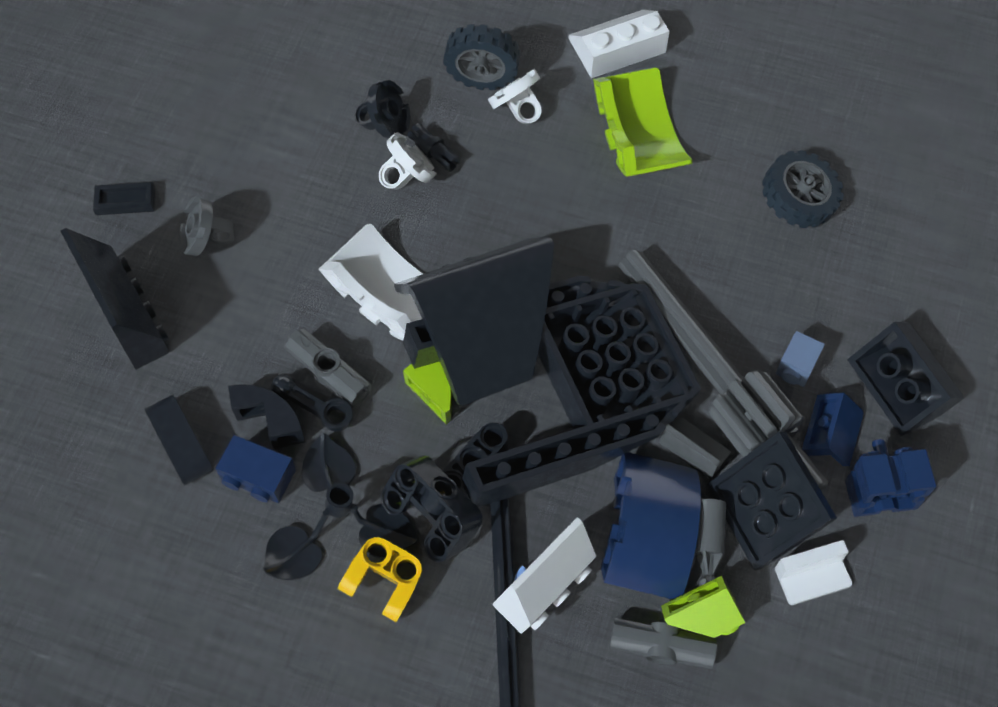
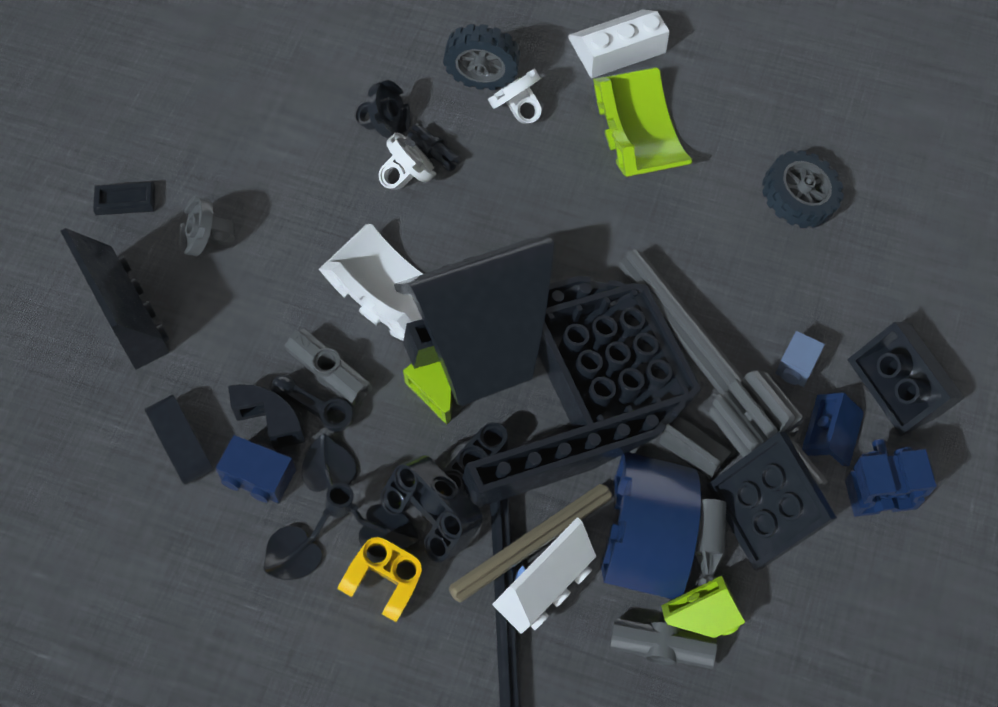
white panel [775,540,852,605] -> none
none -> dark tan axle [449,484,612,602]

